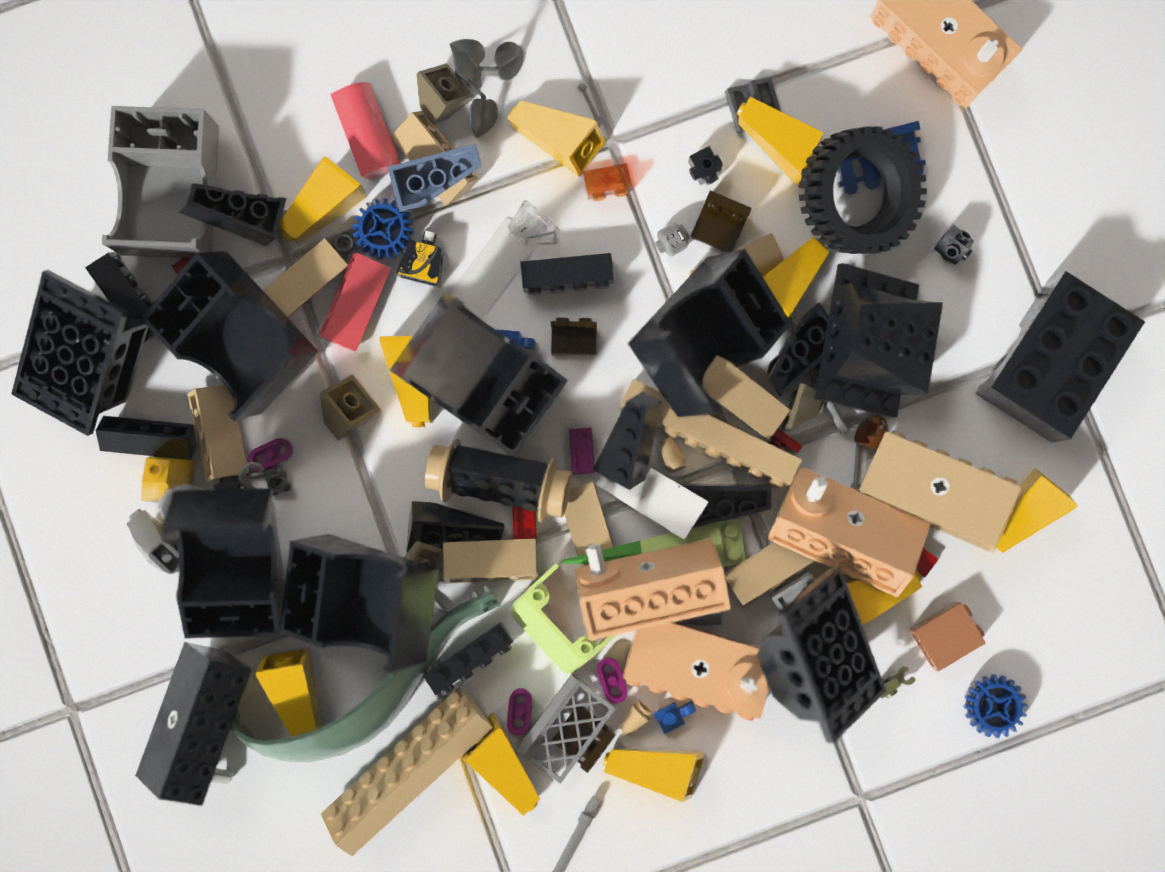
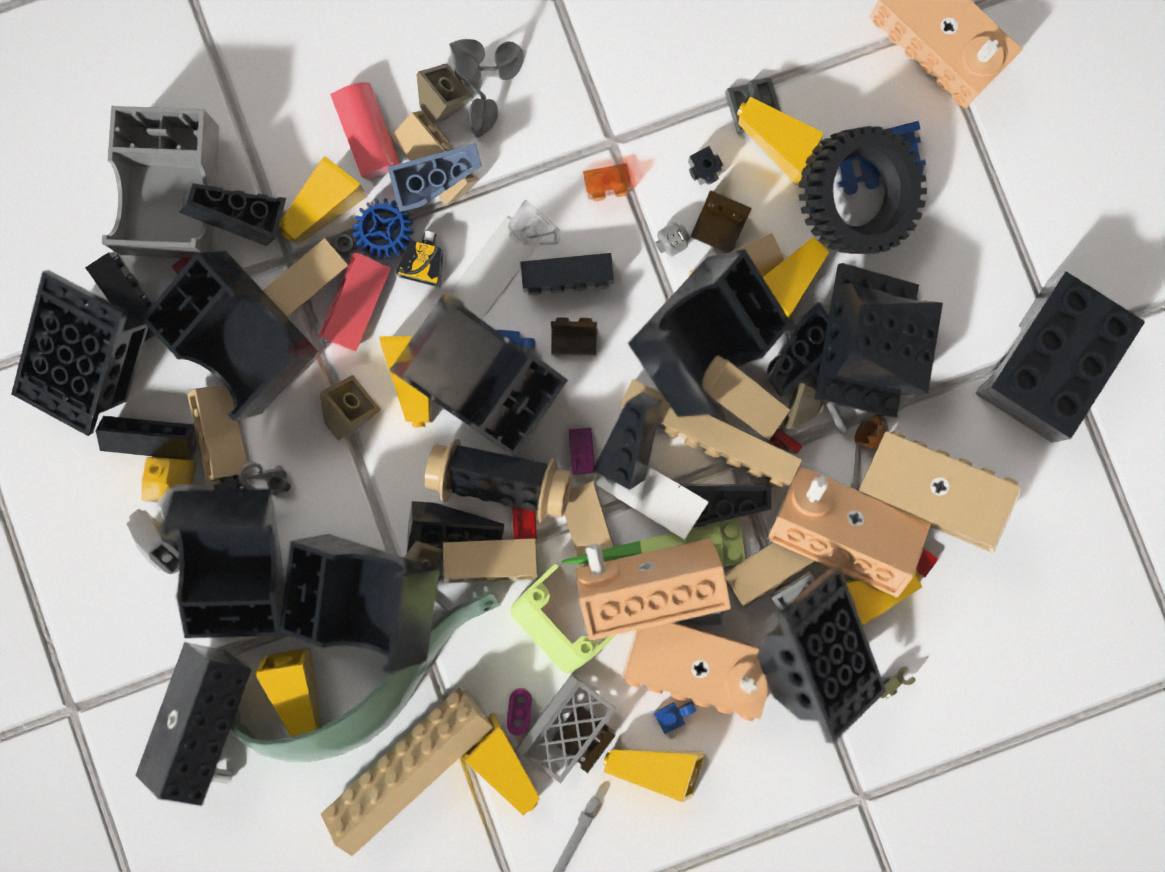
magenta plate [248,438,294,471] -> none
black brick [423,621,514,696] -> none
yellow slope [507,100,606,177] -> none
light grey hinge [578,83,603,126] -> none
magenta plate [597,657,627,704] -> none
tan cone [619,701,652,736] -> none
tan cone [659,438,686,473] -> none
nougat brick [909,602,986,672] -> none
black brick [934,224,974,265] -> none
blue gear [963,674,1029,738] -> none
yellow slope [996,468,1078,553] -> none

